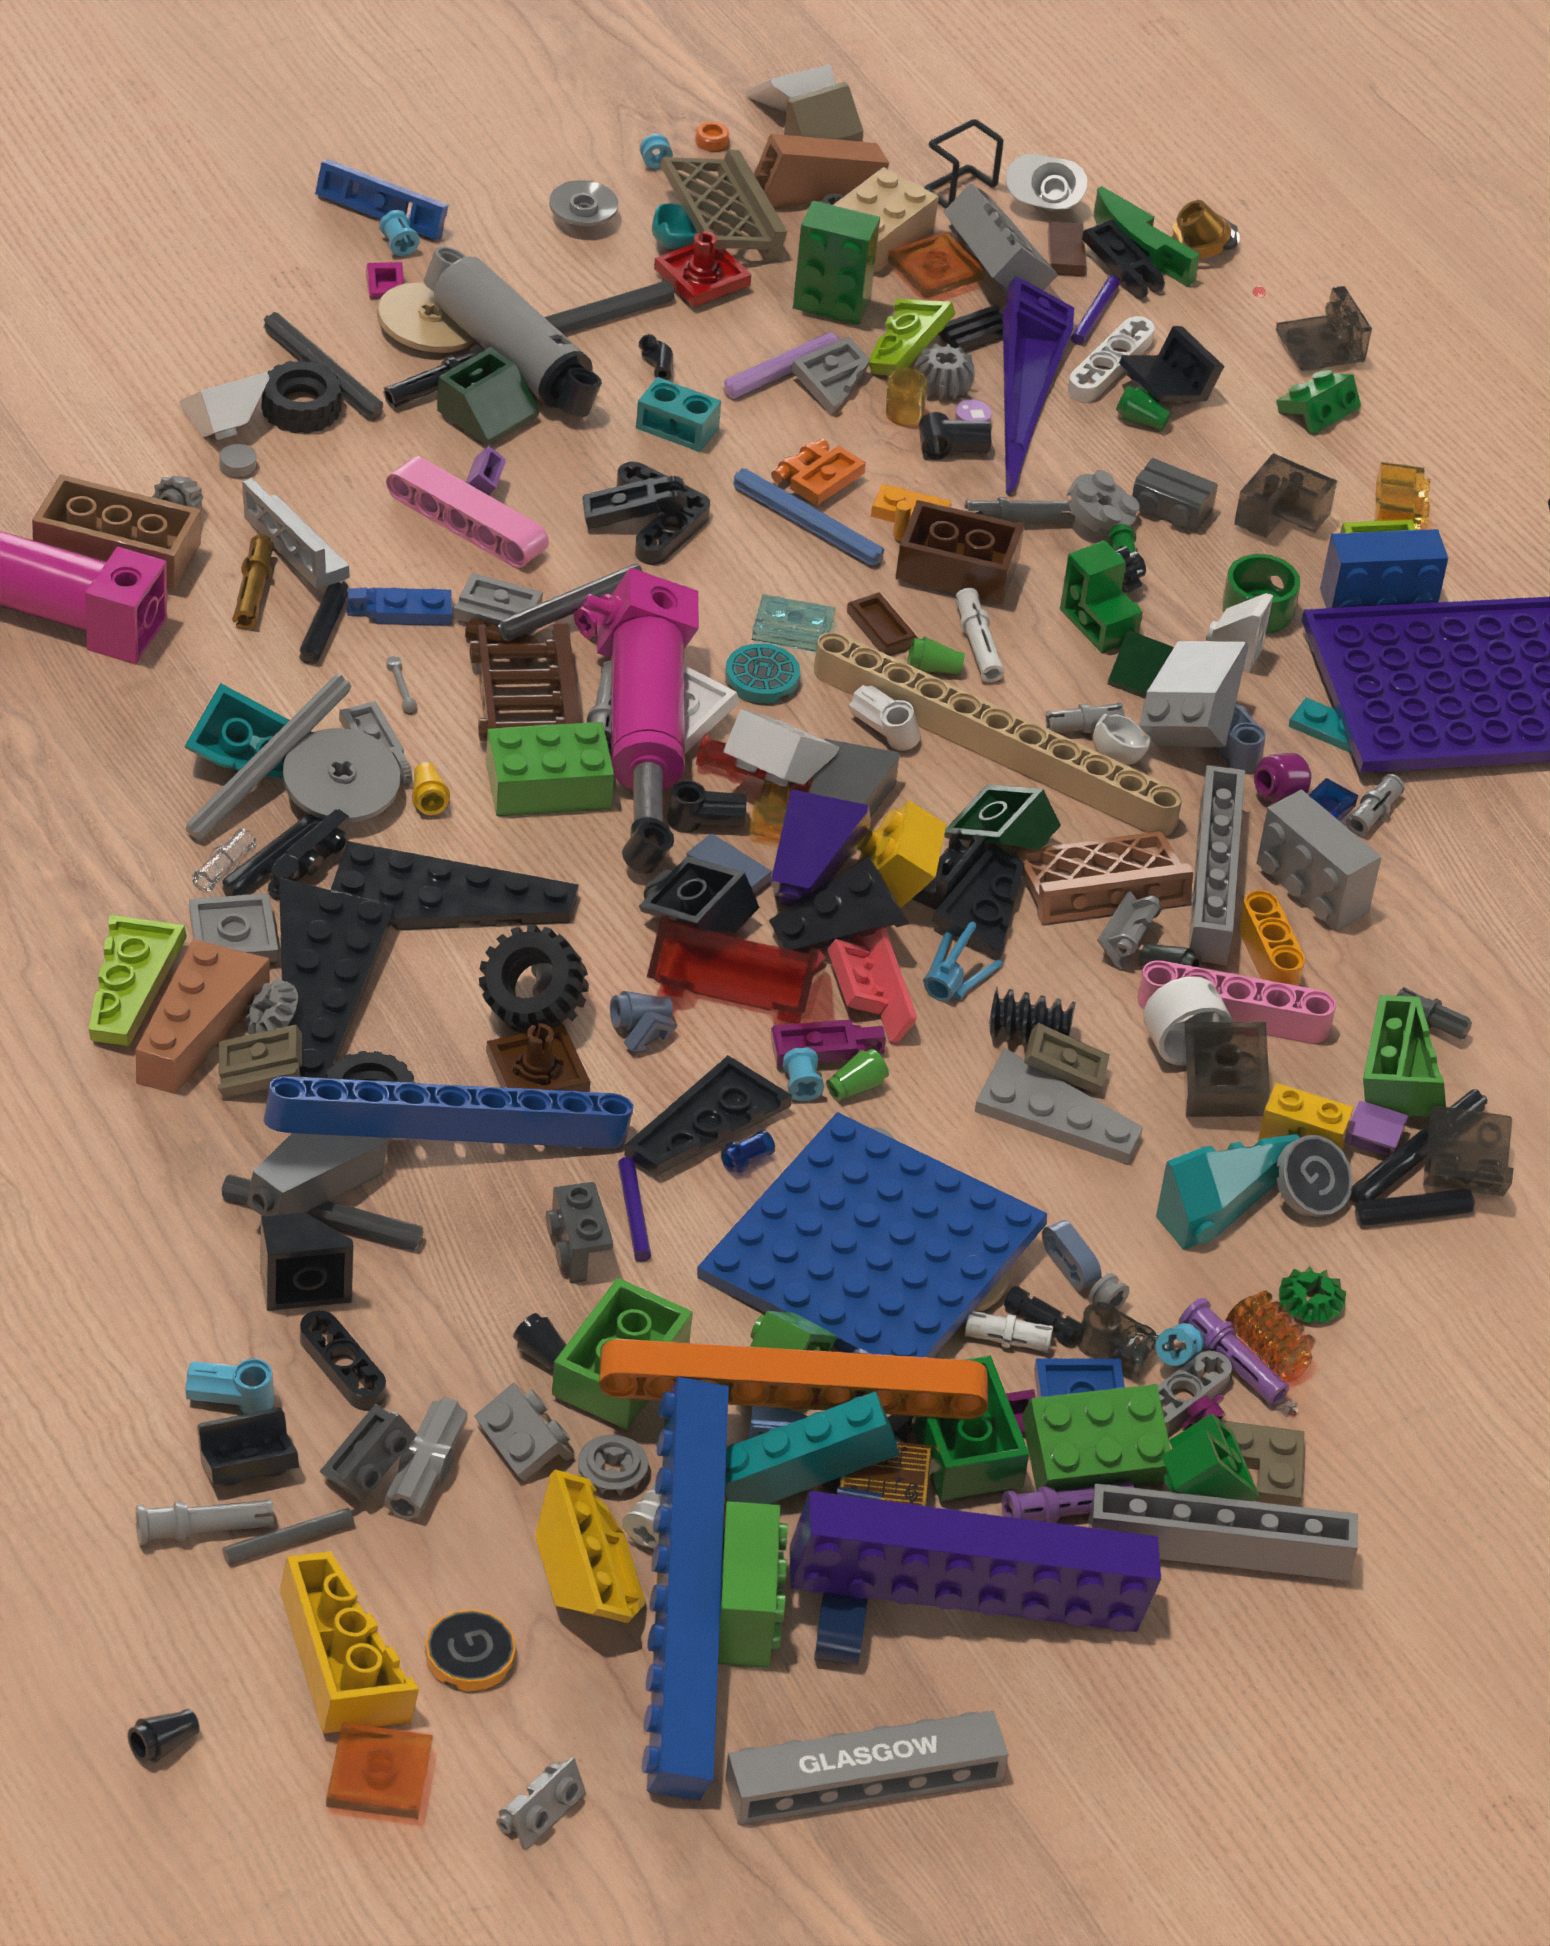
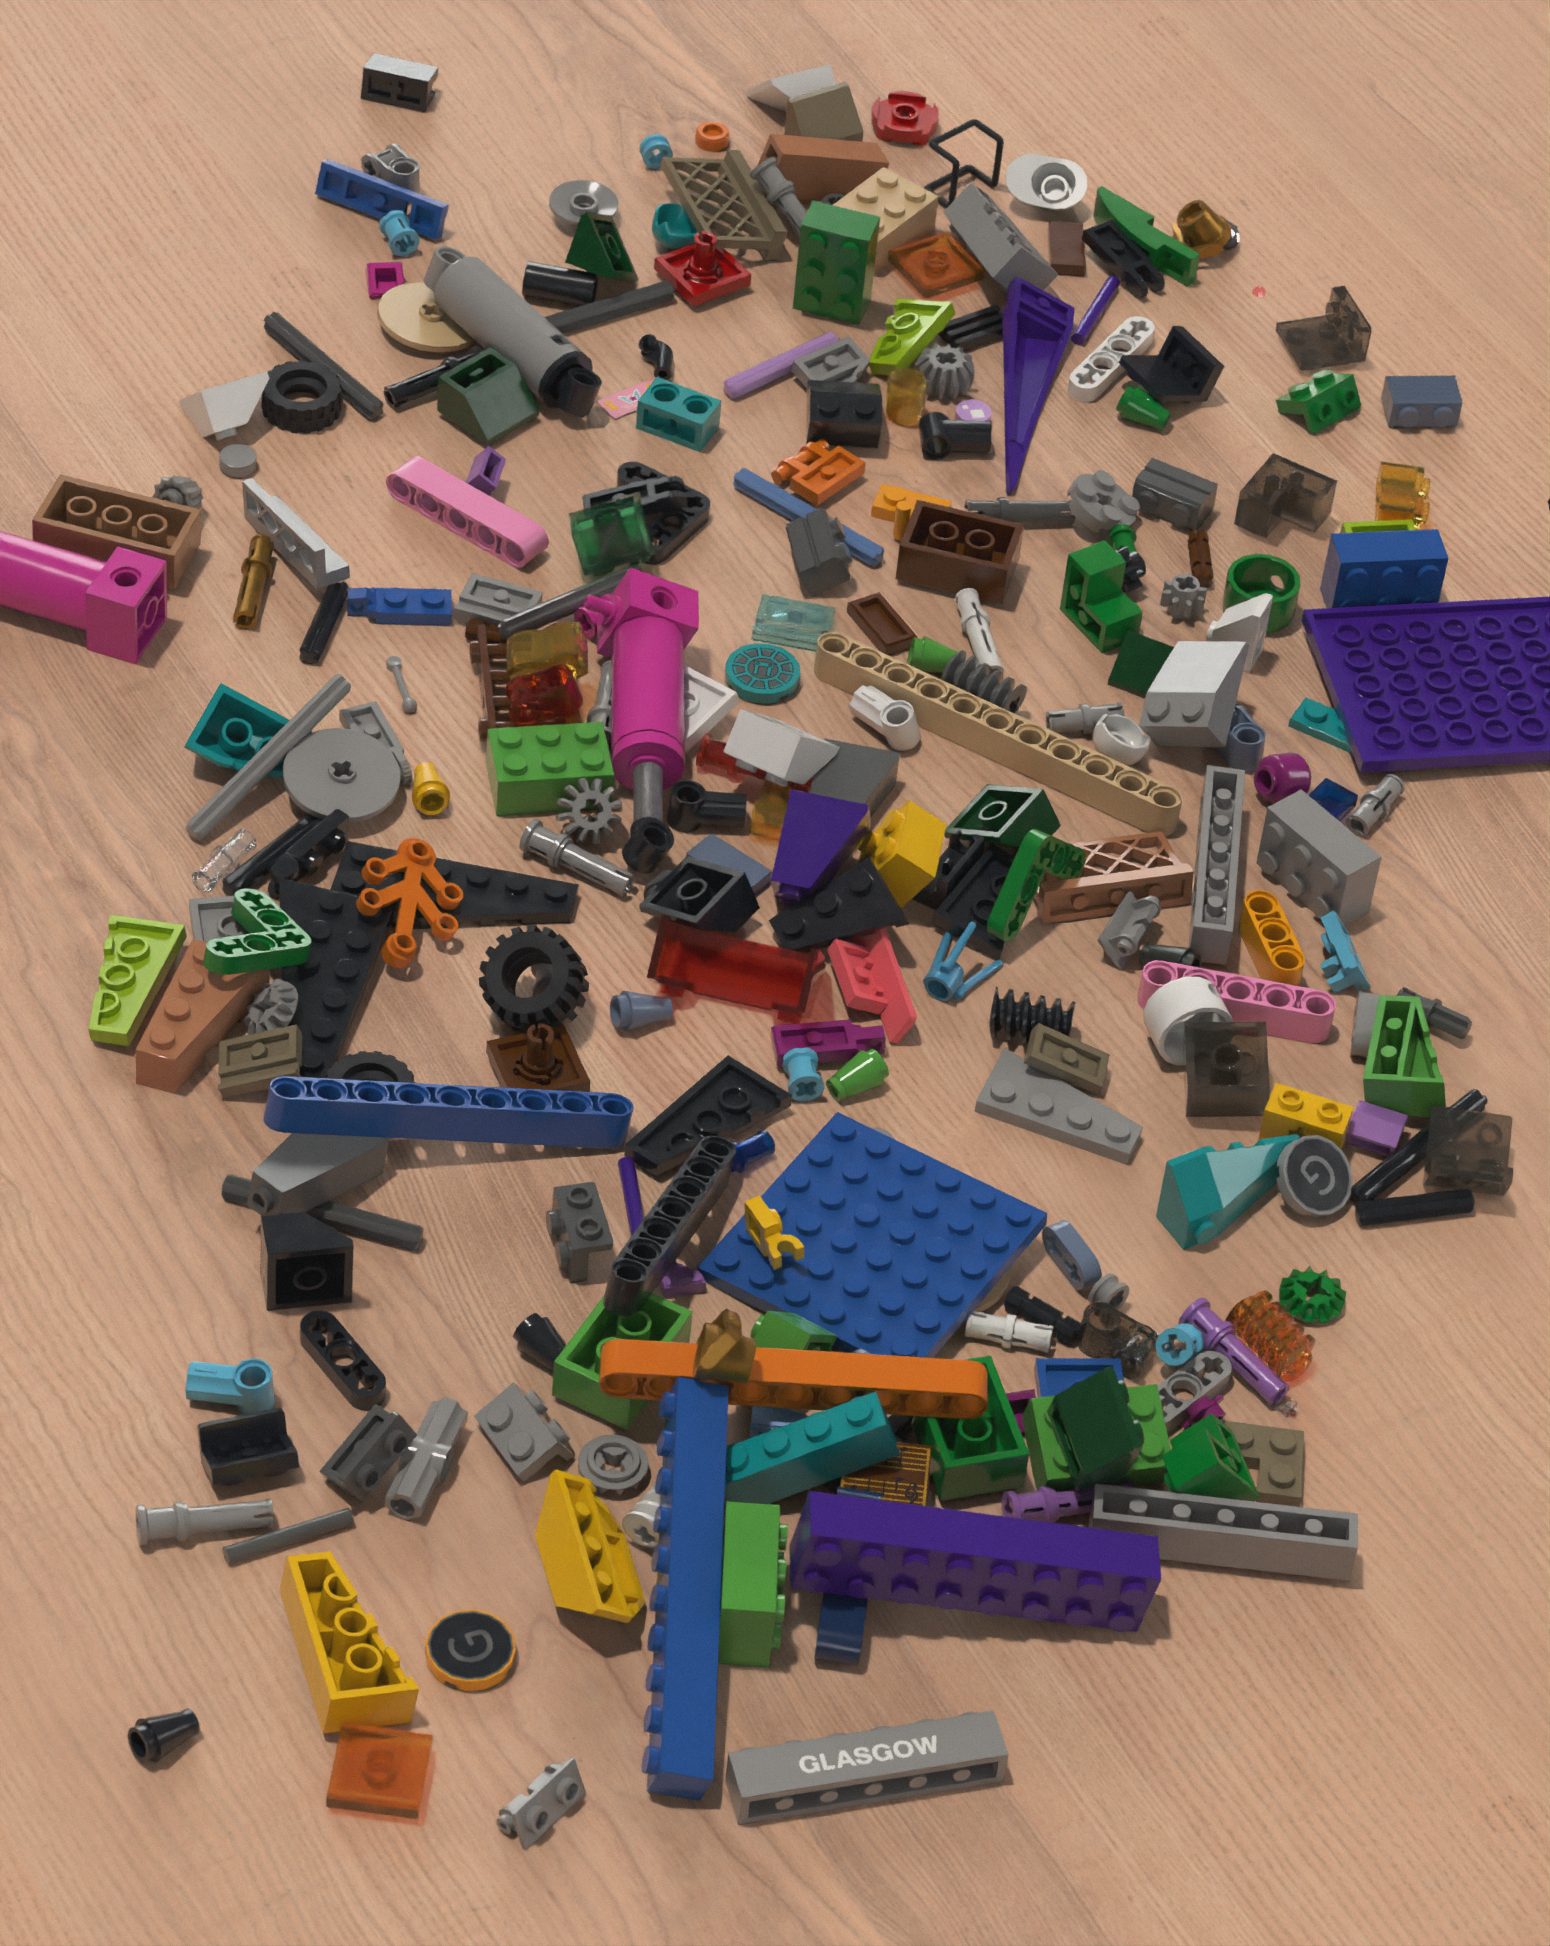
sand blue tile [623,1011,678,1052] -> none
none -> green beam [203,889,312,975]
none -> orange plant [356,838,463,968]
none -> black hinge [361,53,439,112]
none -> light grey piece [361,143,420,203]
none -> clear red piece [506,664,584,727]
none -> clear yellow brick [507,622,588,690]
none -> light grey pin [519,819,635,897]
none -> black pin [522,261,598,306]
none -> light grey gear [556,778,622,844]
none -> dark green slope [565,212,639,283]
none -> clear green slope [569,492,656,576]
none -> bright pink sticker [596,379,653,419]
none -> black beam [603,1136,736,1316]
none -> medium lavender tile [660,1261,706,1298]
none -> pearl gold piece [693,1308,756,1383]
none -> yellow plate [745,1195,804,1270]
none -> light grey pin [750,157,807,238]
none -> dark grey brick [785,508,853,596]
none -> black slope [806,380,882,448]
none -> red plate [871,91,939,146]
none -> dark grey piece [941,650,1027,714]
none -> green beam [987,829,1086,942]
none -> dark green slope [1047,1366,1144,1491]
none -> light grey gear [1160,574,1207,620]
none -> reddish brown axle [1187,529,1214,588]
none -> medium azure plate [1320,911,1371,993]
none -> light grey beam [1350,991,1379,1058]
none -> sand blue brick [1381,376,1462,428]

